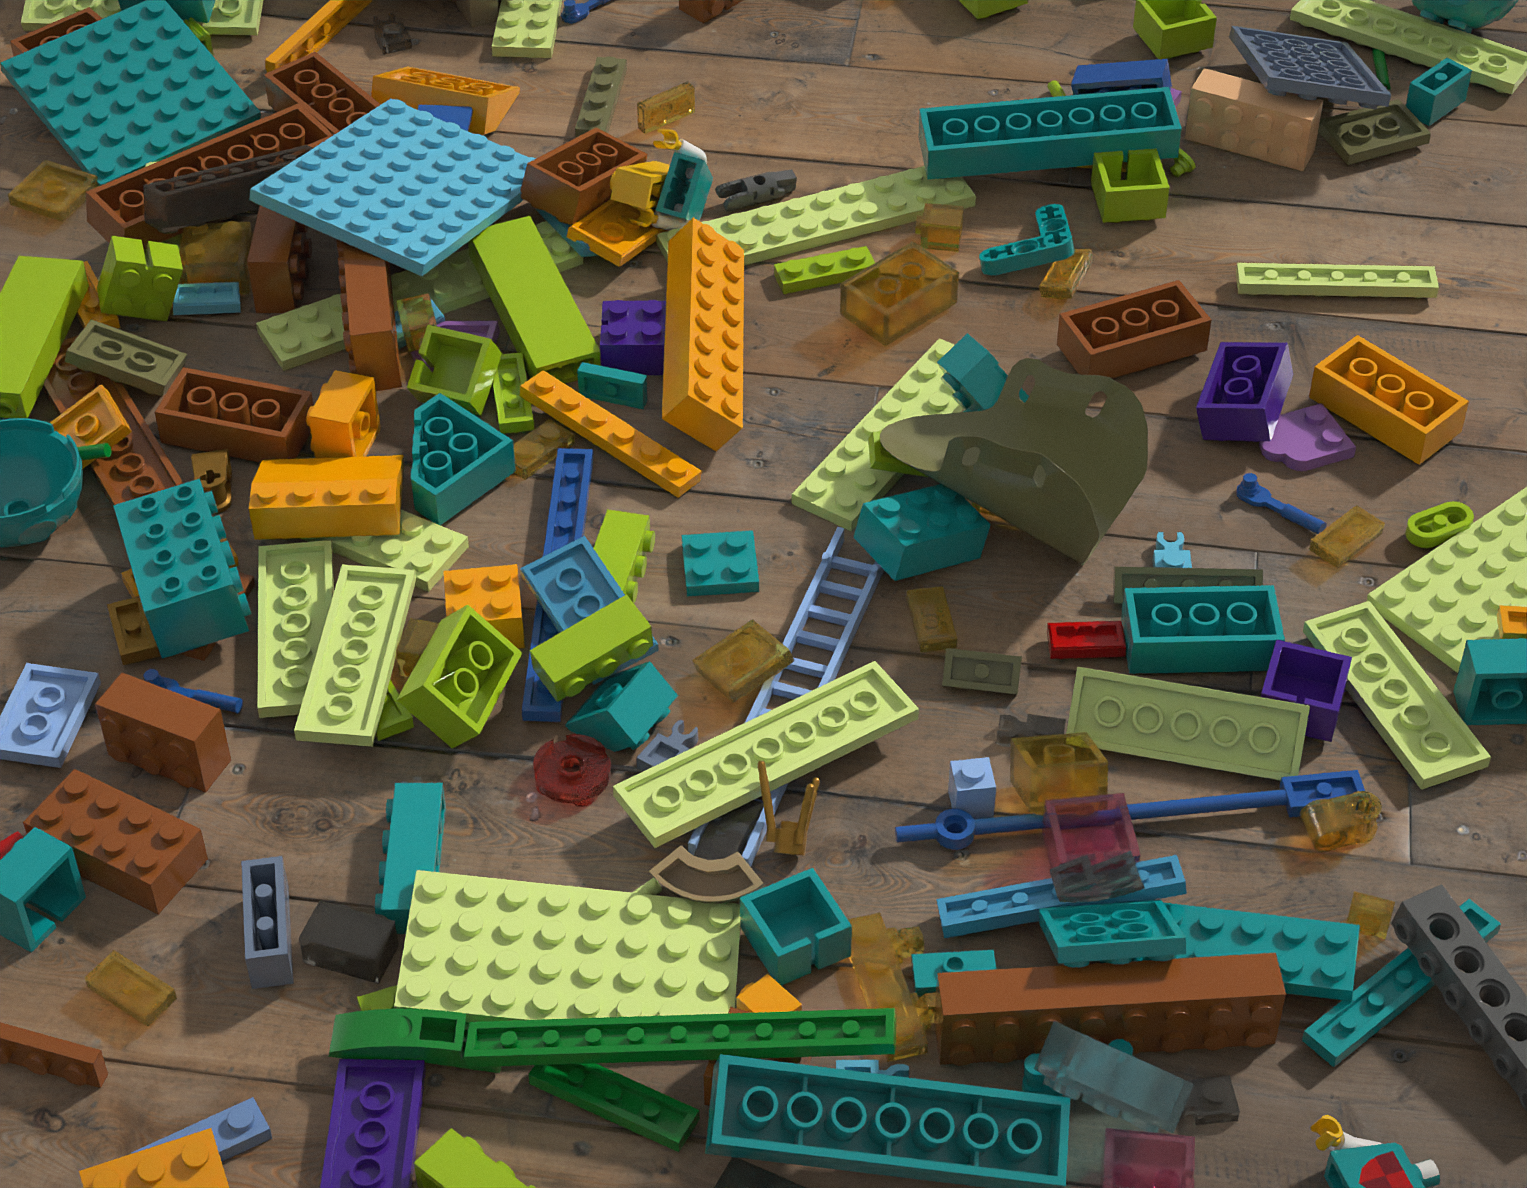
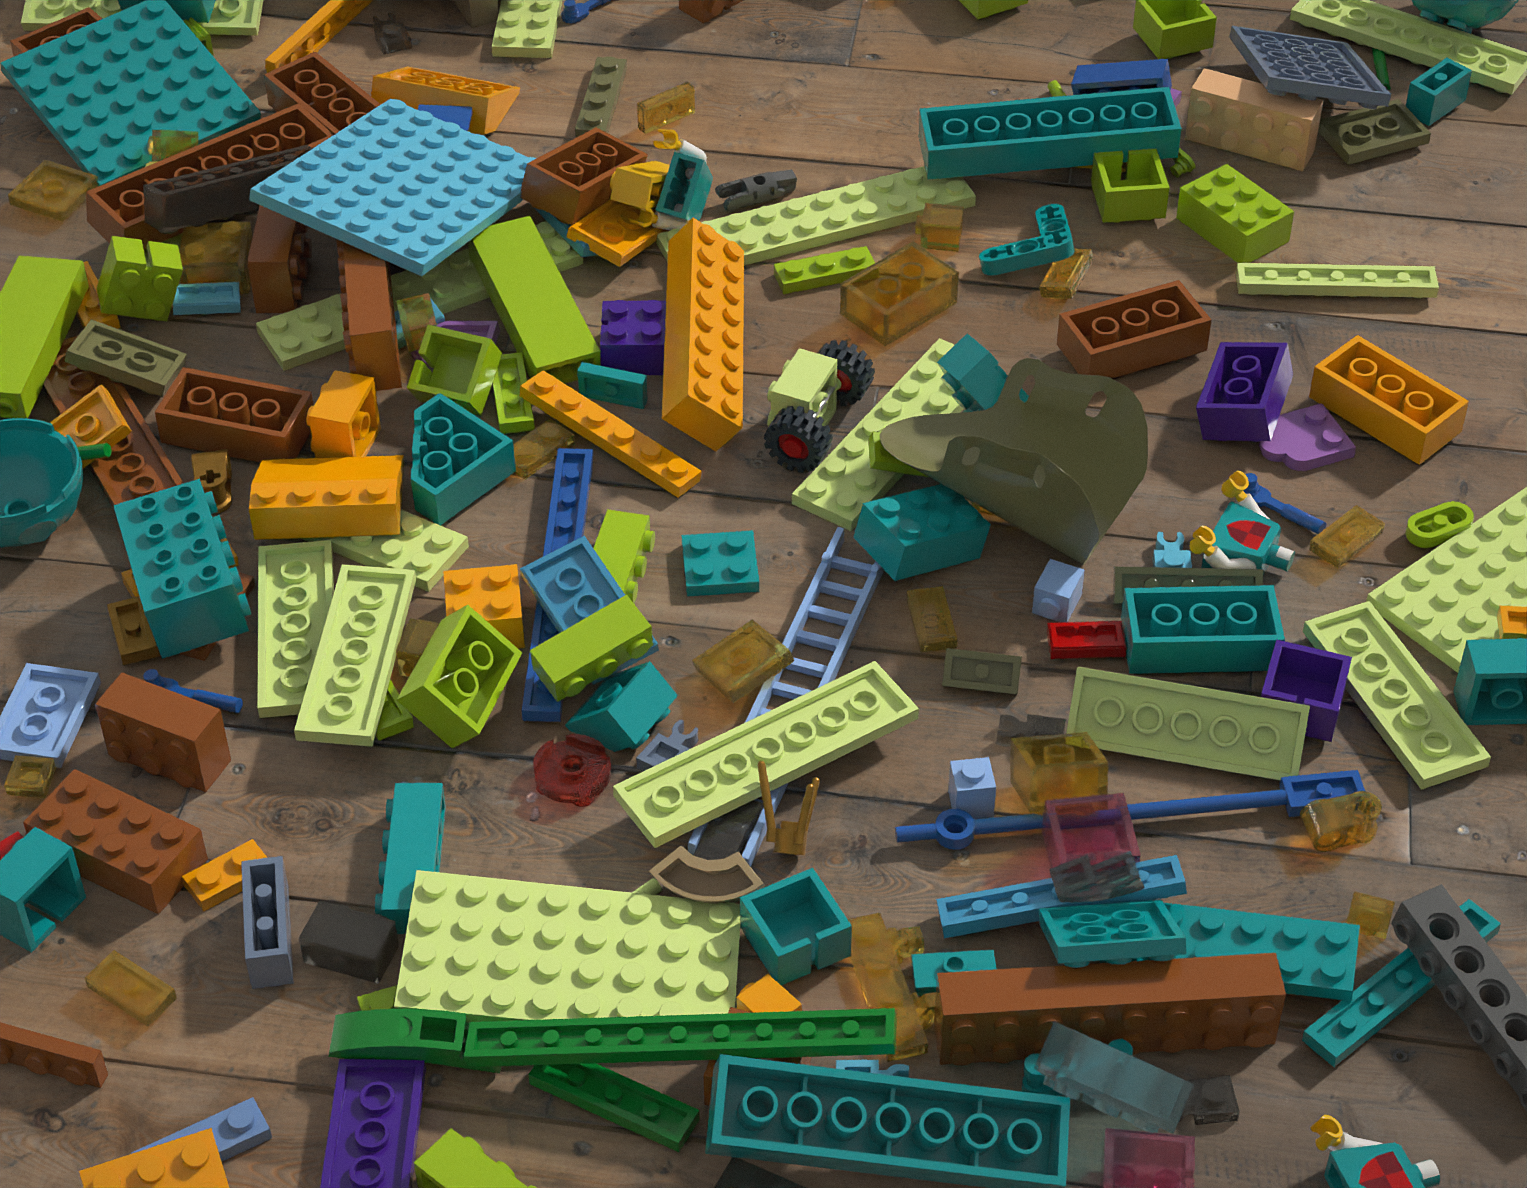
none -> clear yellow plate [4,755,56,798]
none -> clear yellow brick [148,130,198,162]
none -> light orange plate [182,839,267,912]
none -> brick [764,340,875,473]
none -> light blue brick [1032,559,1085,622]
none -> lime brick [1176,164,1294,263]
none -> torso [1189,471,1295,575]

